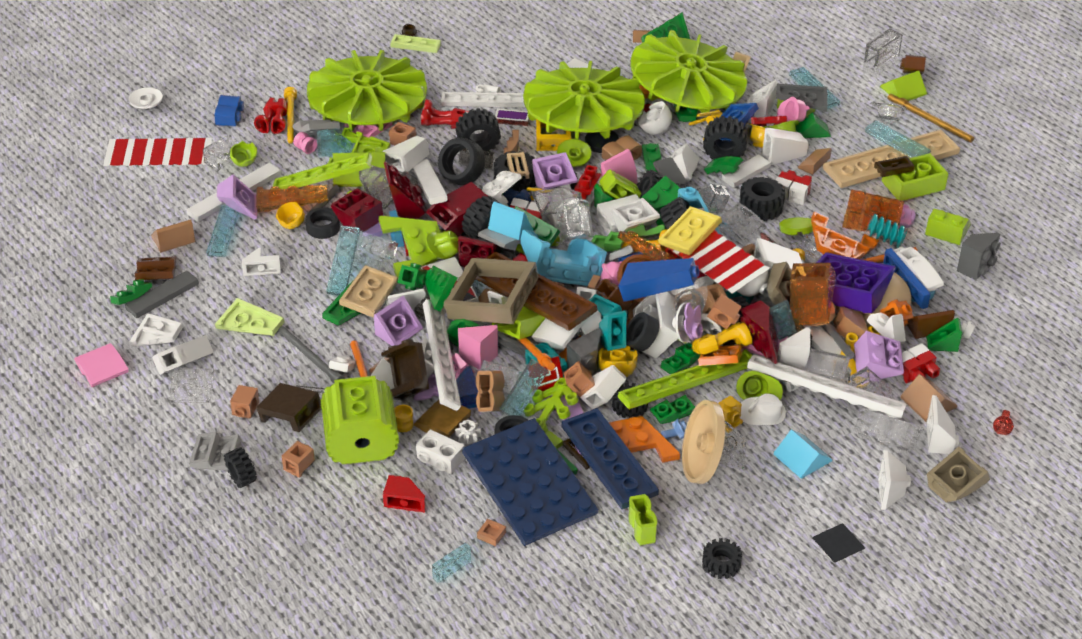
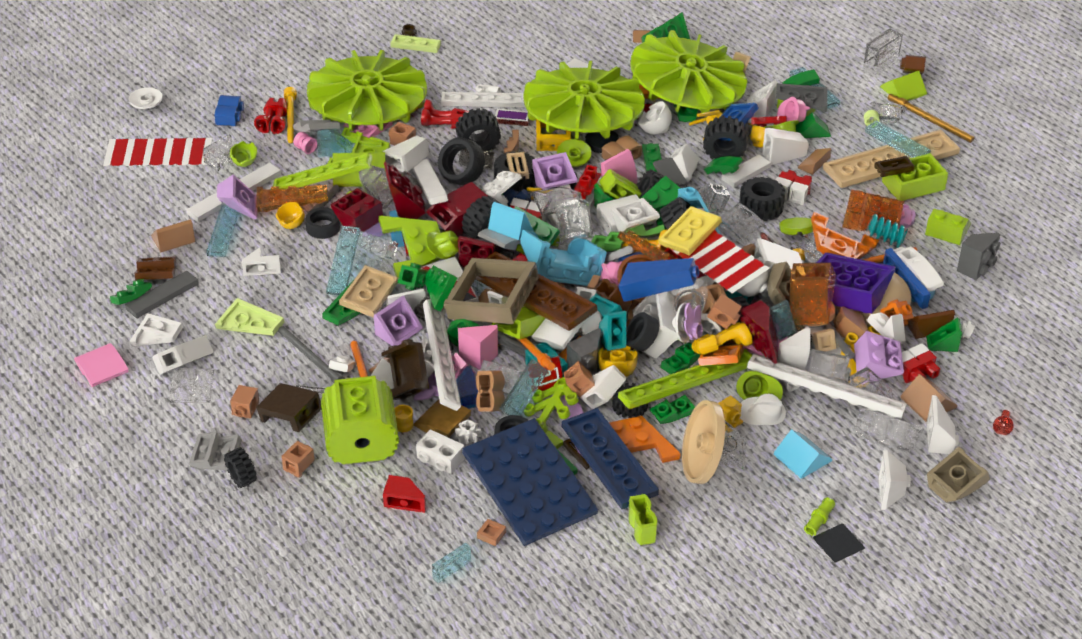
medium blue plate [661,419,687,439] -> none
black tyre [702,538,742,579] -> none
none -> green slope [782,69,820,86]
none -> lime pin [804,497,836,536]
none -> tan tile [812,329,837,353]
none -> yellowish green bush [864,110,880,127]

